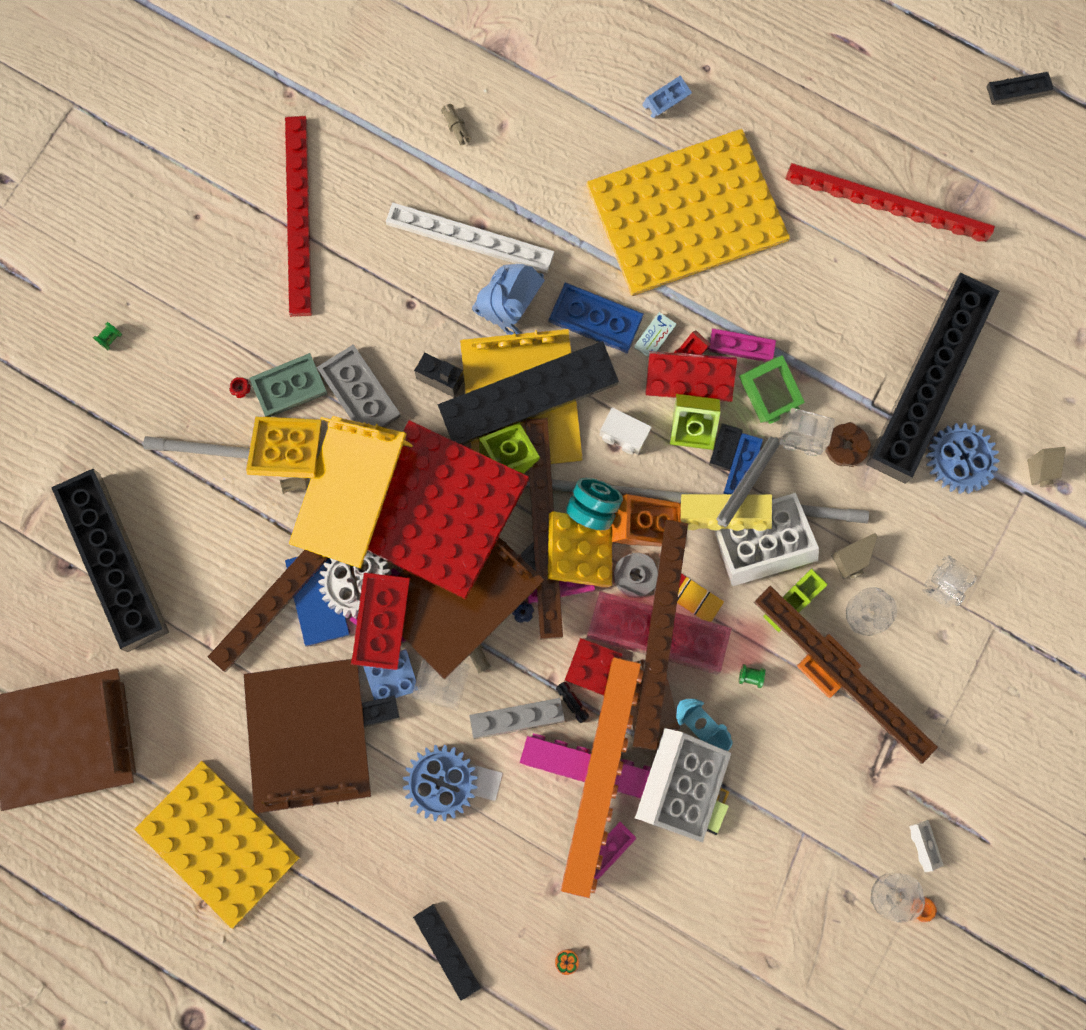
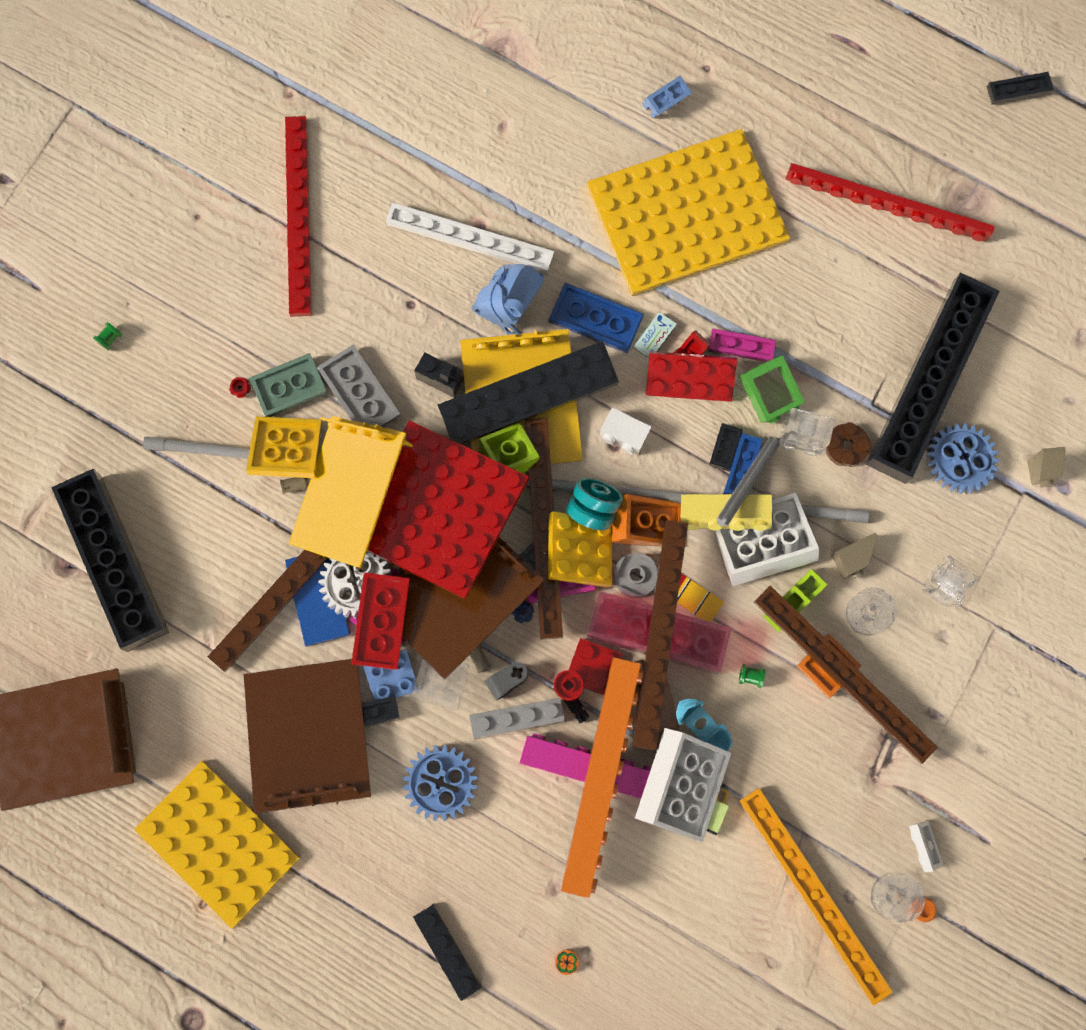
white sticker [438,764,502,801] -> none
dark tan pin [441,104,471,146] -> none
dark pink plate [594,821,637,879] -> none
lime slope [670,394,721,450] -> none
none -> dark grey piece [484,662,528,701]
none -> red wheel [553,670,585,701]
none -> light orange plate [739,788,893,1006]

